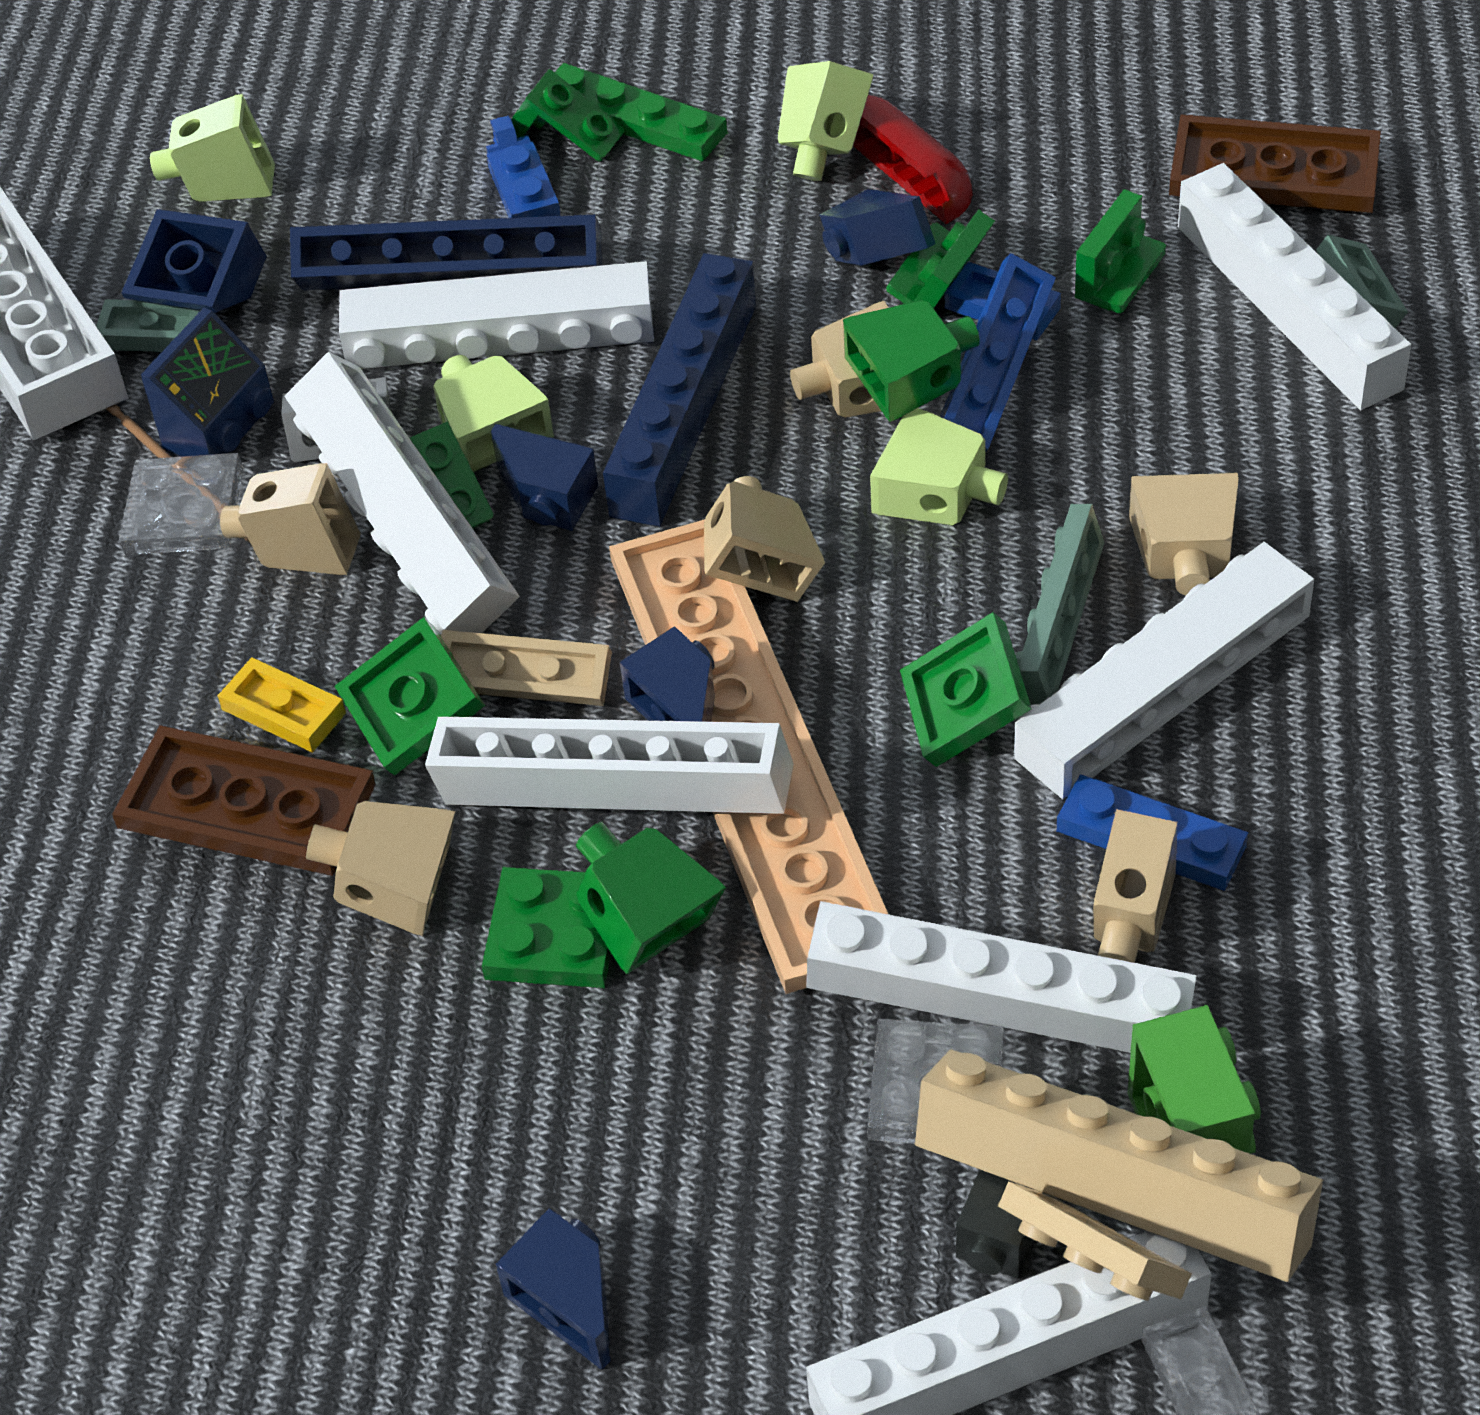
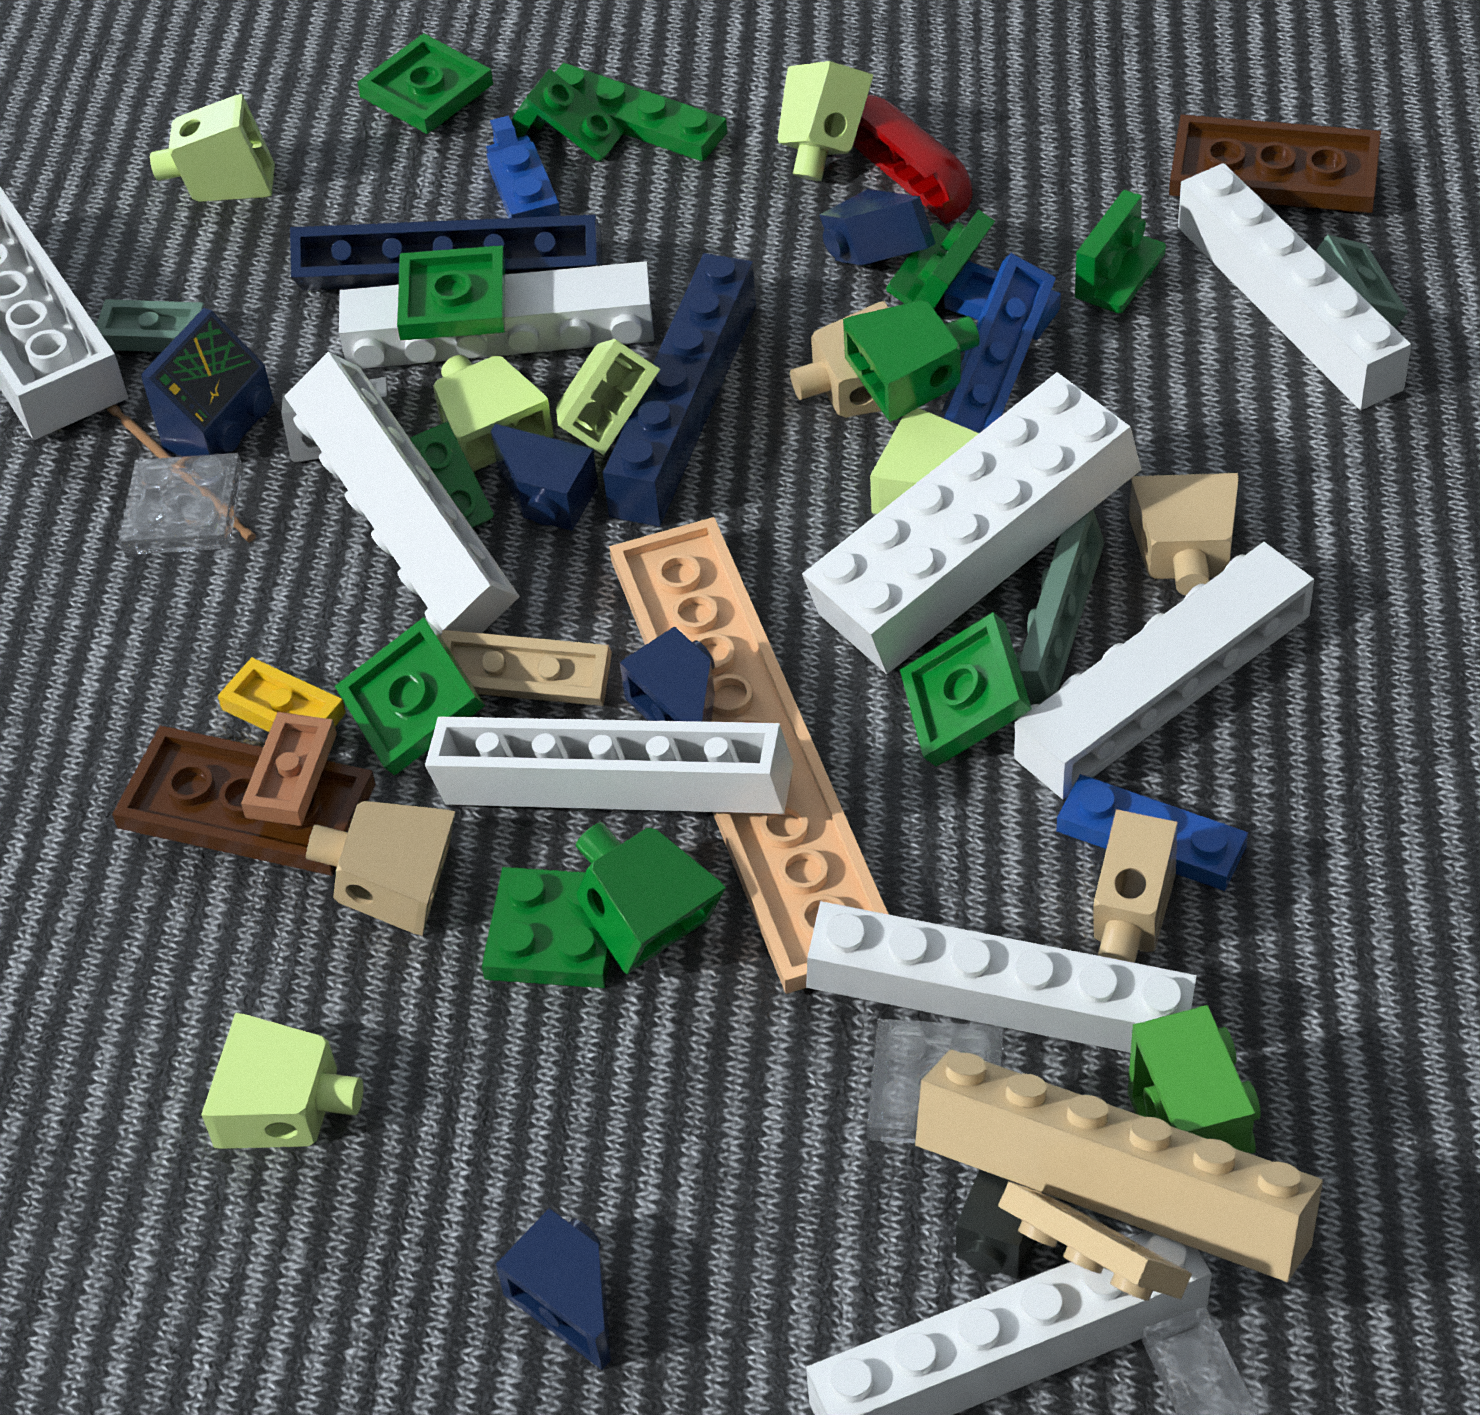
dark blue slope [121,209,267,312] -> none
tan torso [220,463,361,575] -> none
tan torso [704,476,825,602] -> none
none -> yellowish green torso [201,1013,363,1149]
none -> nougat plate [241,712,337,826]
none -> green plate [357,33,494,134]
none -> green plate [397,245,505,341]
none -> yellowish green torso [556,339,660,455]
none -> white brick [802,372,1142,674]

